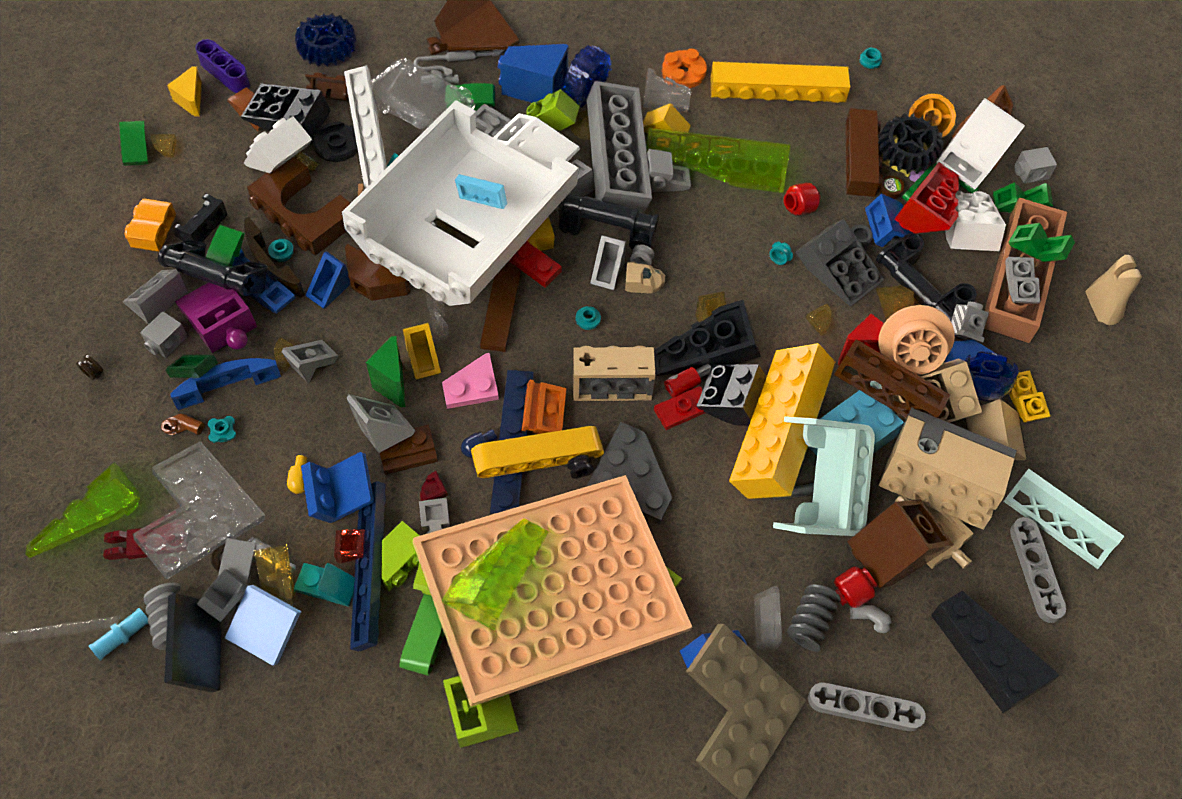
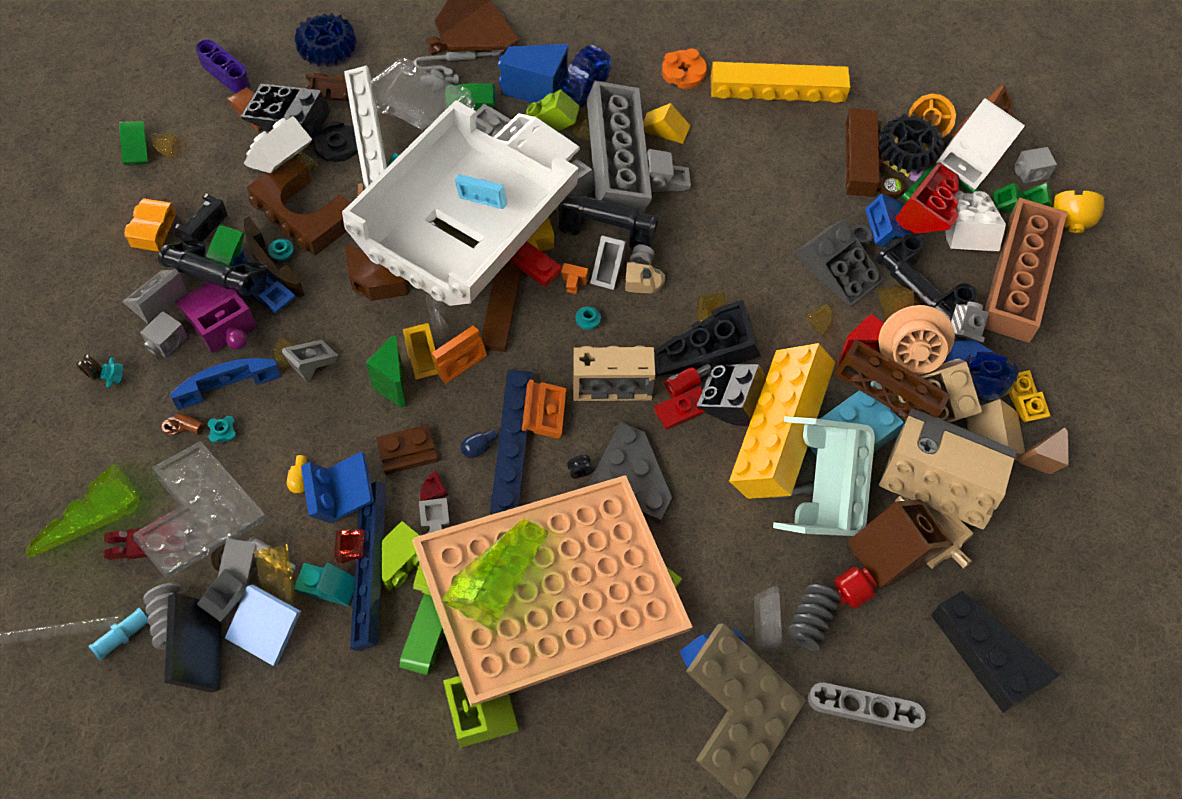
dark green tile [165,355,218,378] -> none
yellow slope [167,67,202,116] -> none
blue slope [305,252,351,309] -> none
light grey slope [347,394,415,453] -> none
bright pink wing [442,353,499,409] -> none
yellow beam [471,426,604,478] -> none
clear wing [643,68,691,112] -> none
clear neon green wedge [646,128,791,193] -> none
teal plate [769,241,793,265] -> none
red head [784,182,820,216] -> none
light grey arm [850,605,892,633] -> none
teal plate [859,48,882,69] -> none
light aqua fence [1004,469,1124,569] -> none
light grey slope [1005,257,1040,304] -> none
green slope [1008,223,1075,262] -> none
light grey beam [1010,517,1066,623] -> none
tan piece [1085,255,1142,325] -> none
none -> teal plate [101,357,123,388]
none -> orange plate [431,325,487,384]
none -> orange tile [561,263,589,294]
none -> medium nougat slope [1016,428,1069,474]
none -> yellow cylinder [1053,190,1105,233]

